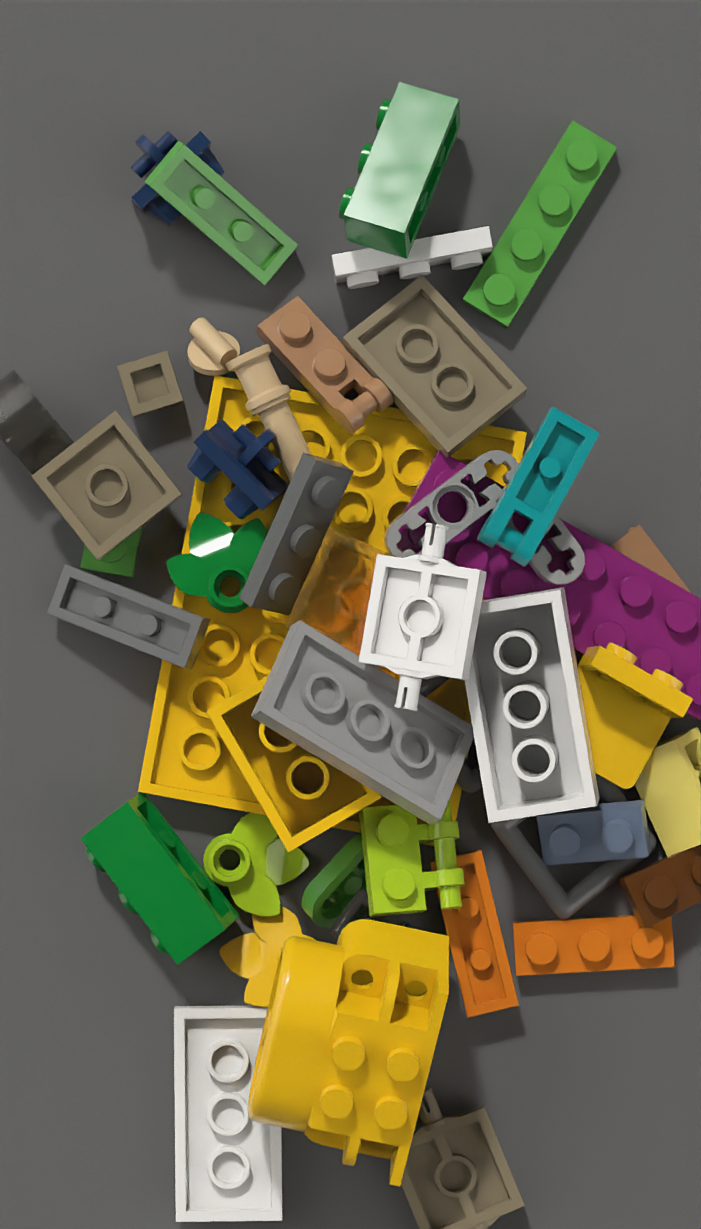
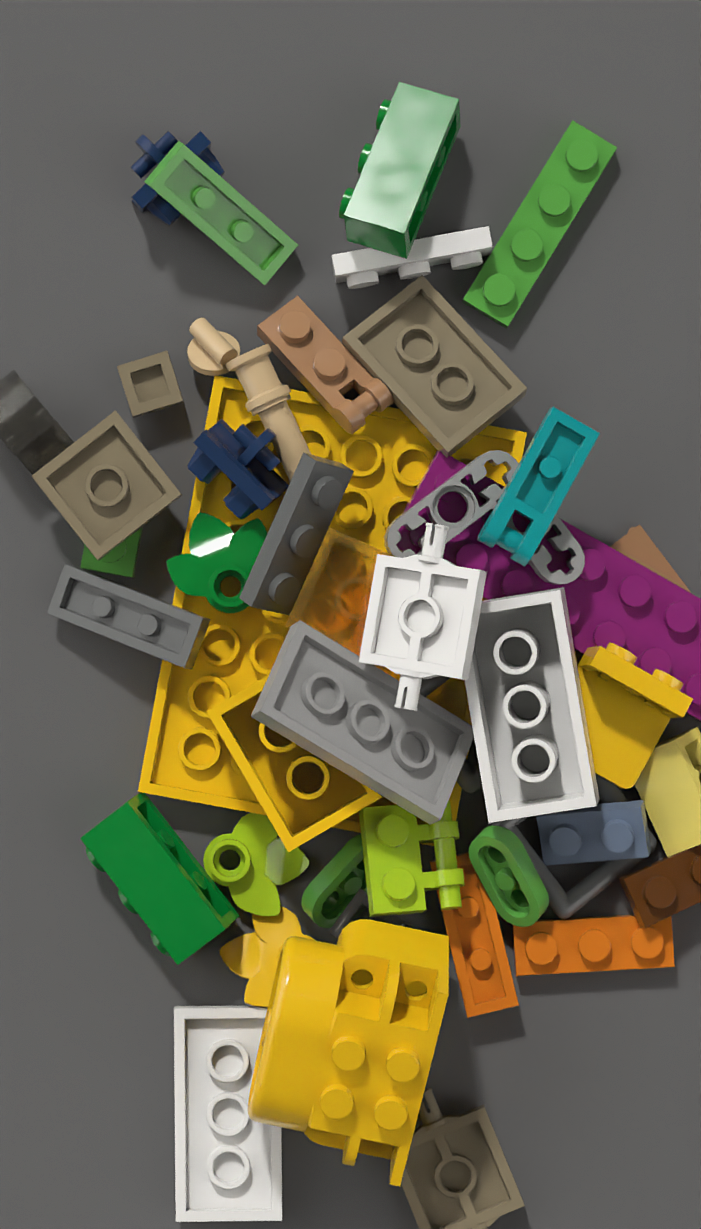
none -> bright green plate [469,826,549,927]

